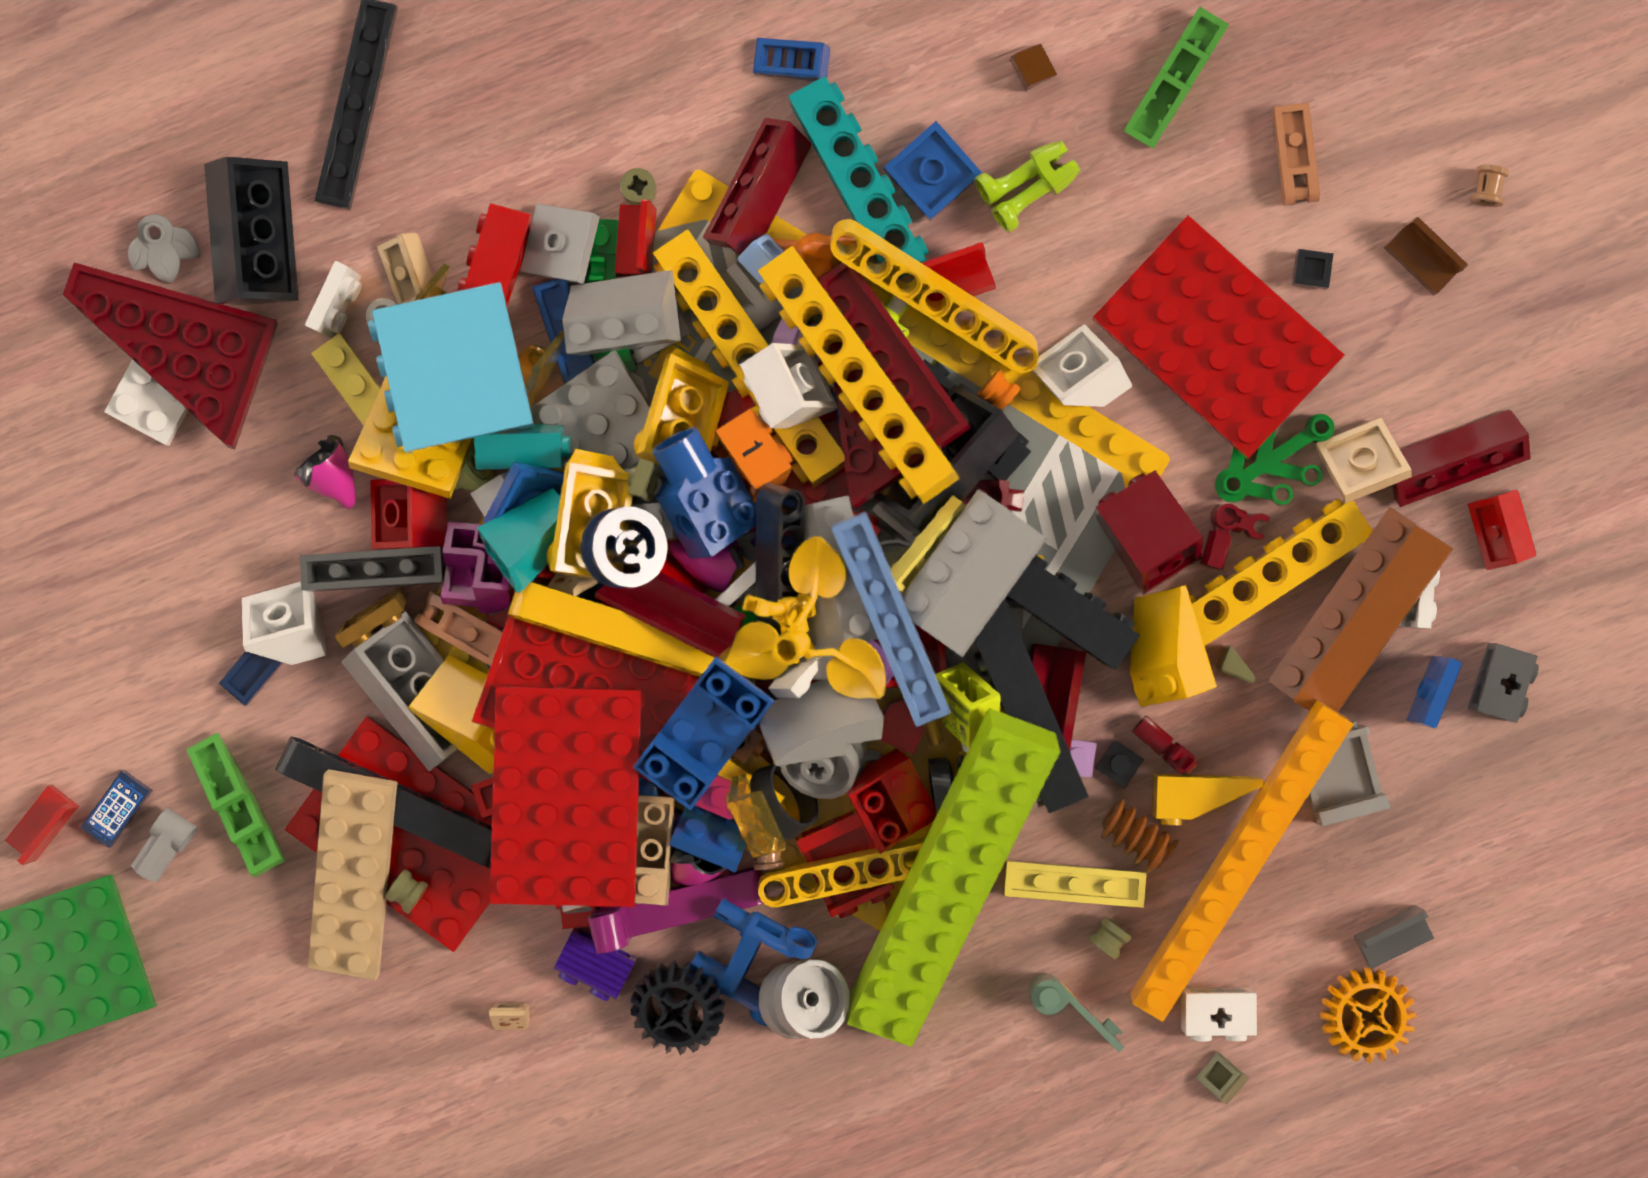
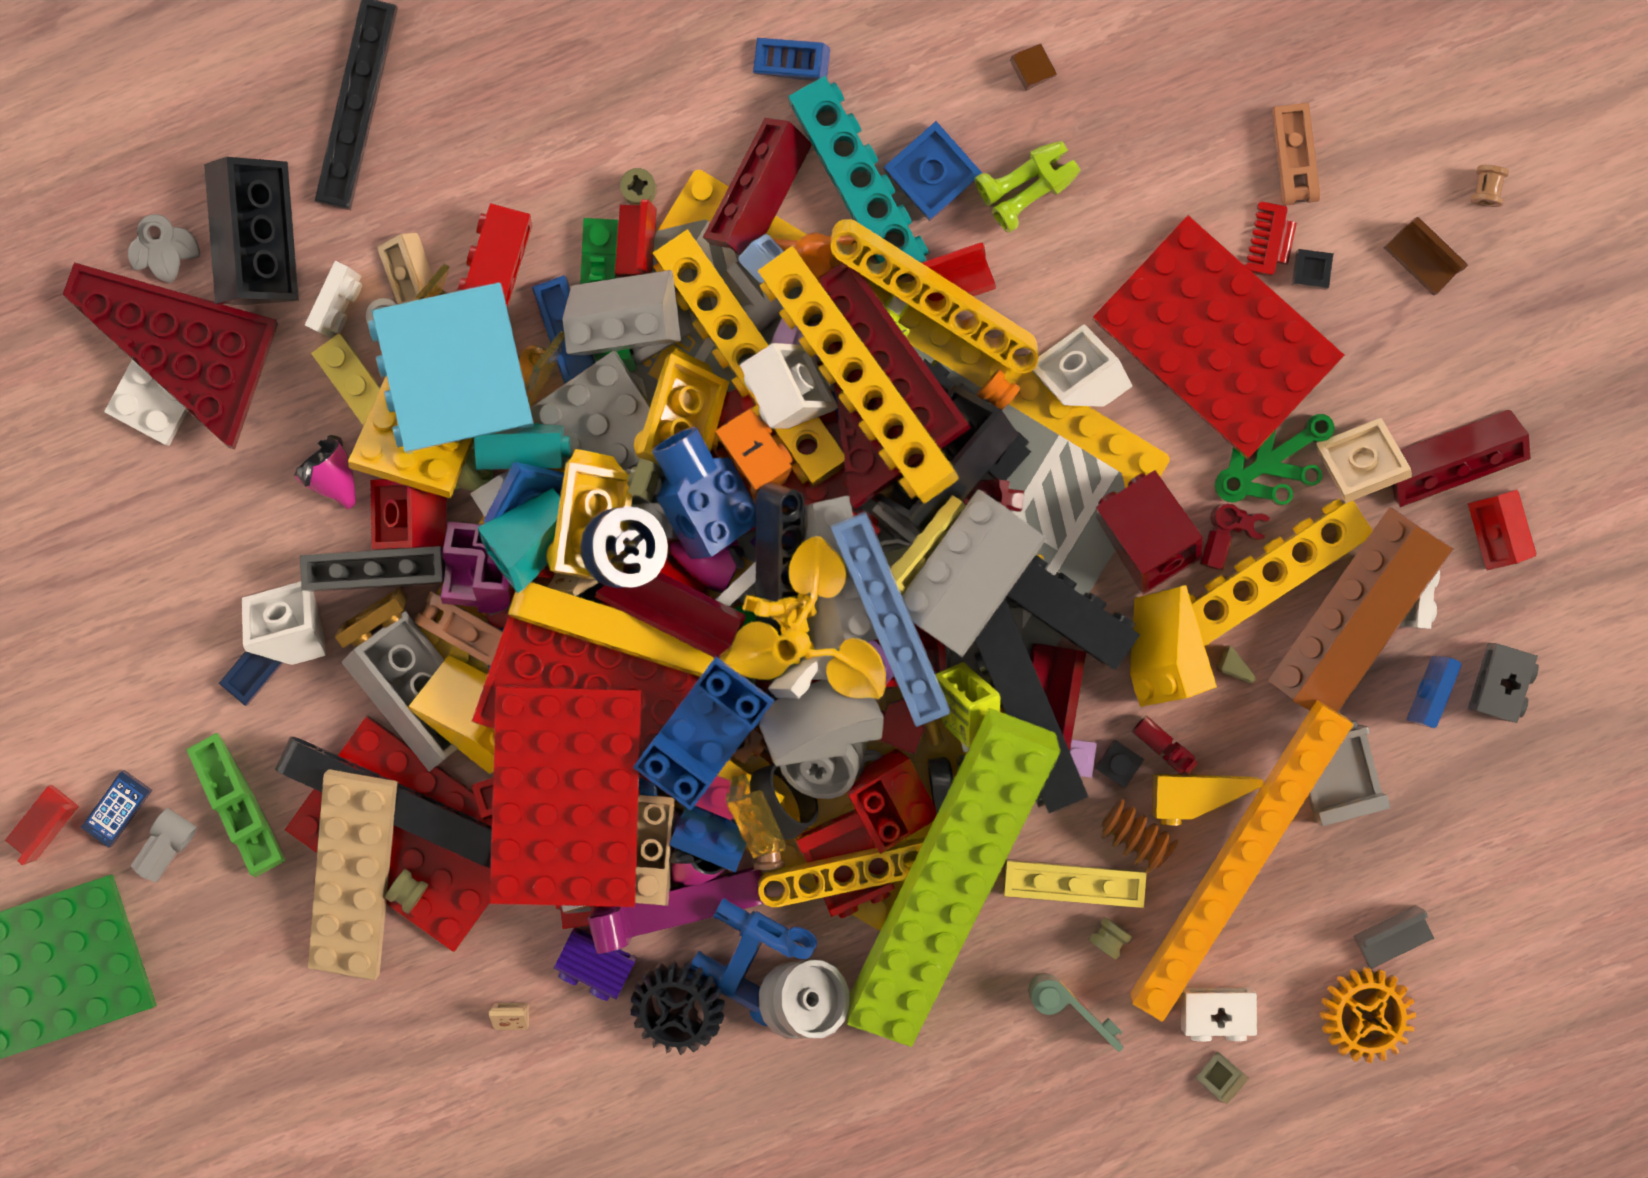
light grey plate [520,204,600,284] -> none
bright green slope [1124,6,1229,149] -> none
none -> red piece [1245,202,1297,276]

